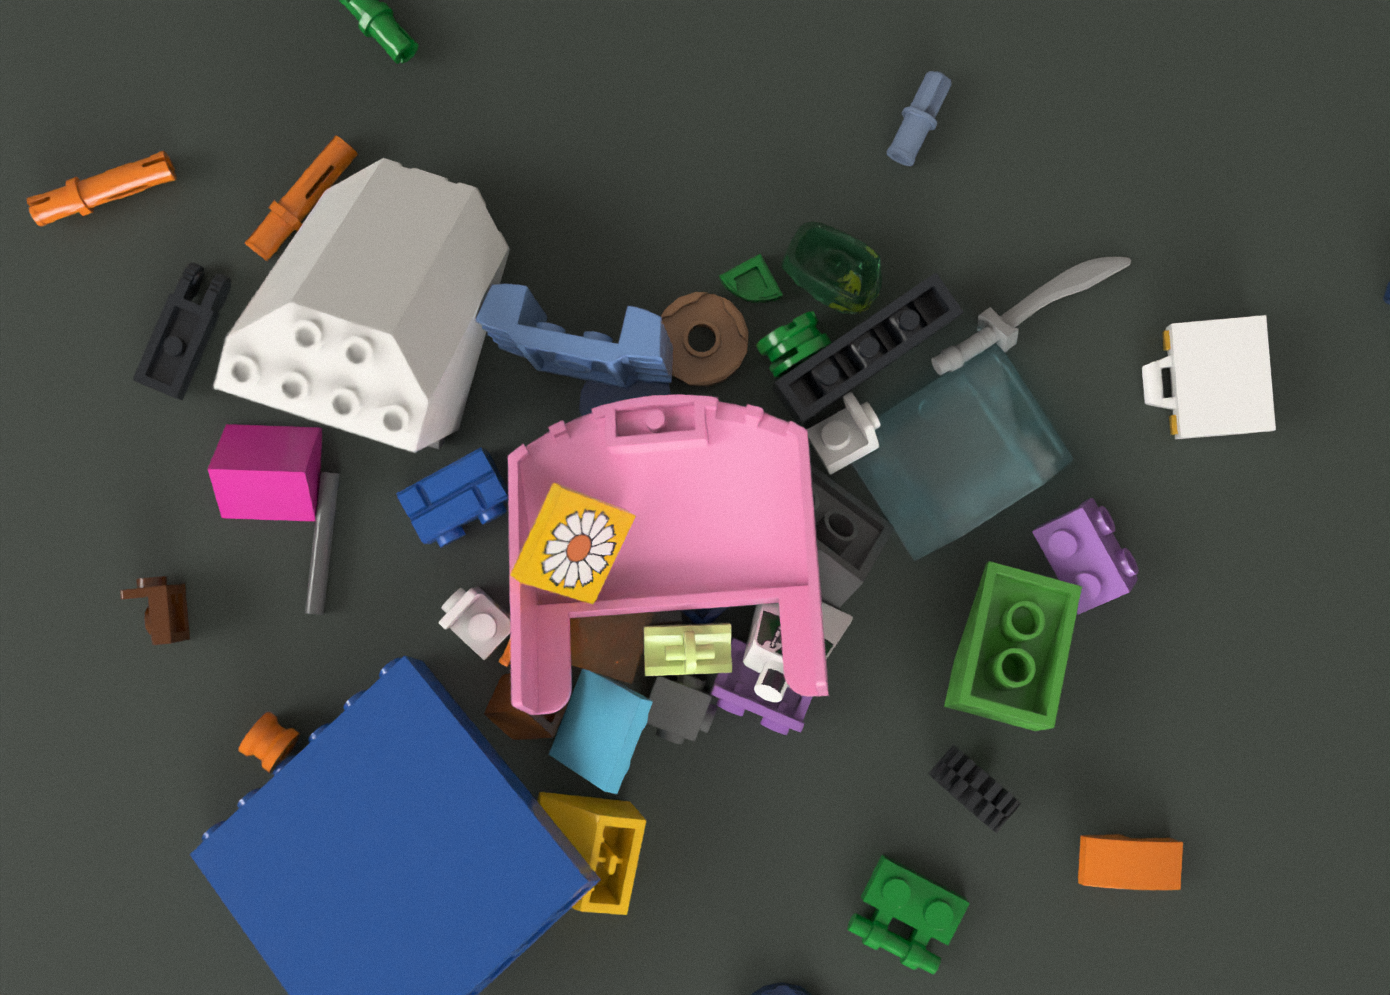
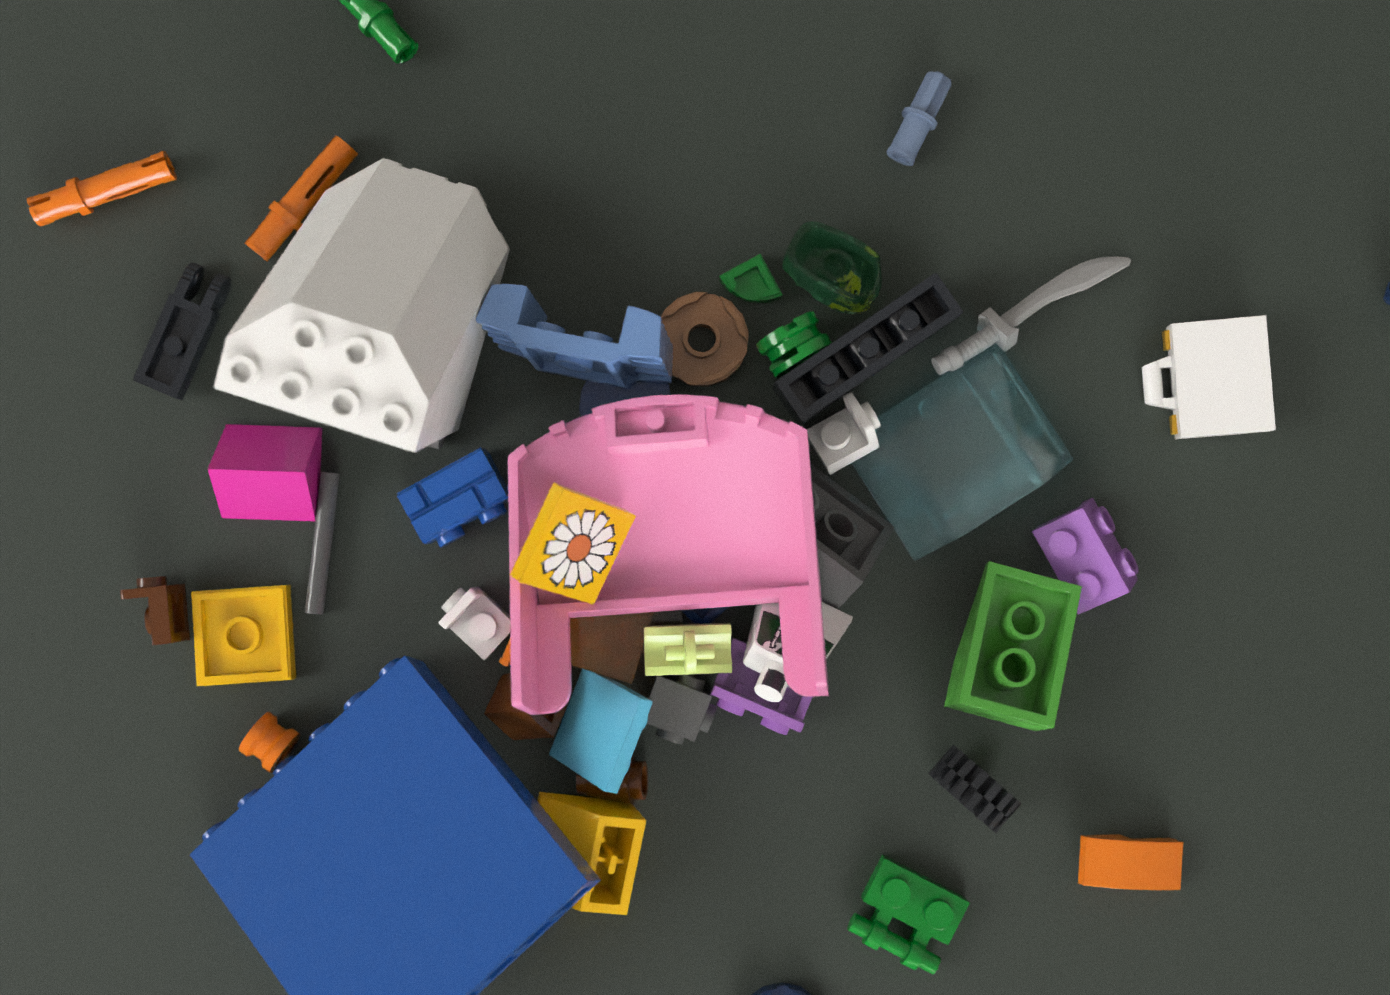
none -> yellow tile [191,584,296,686]
none -> reddish brown cone [576,756,648,805]

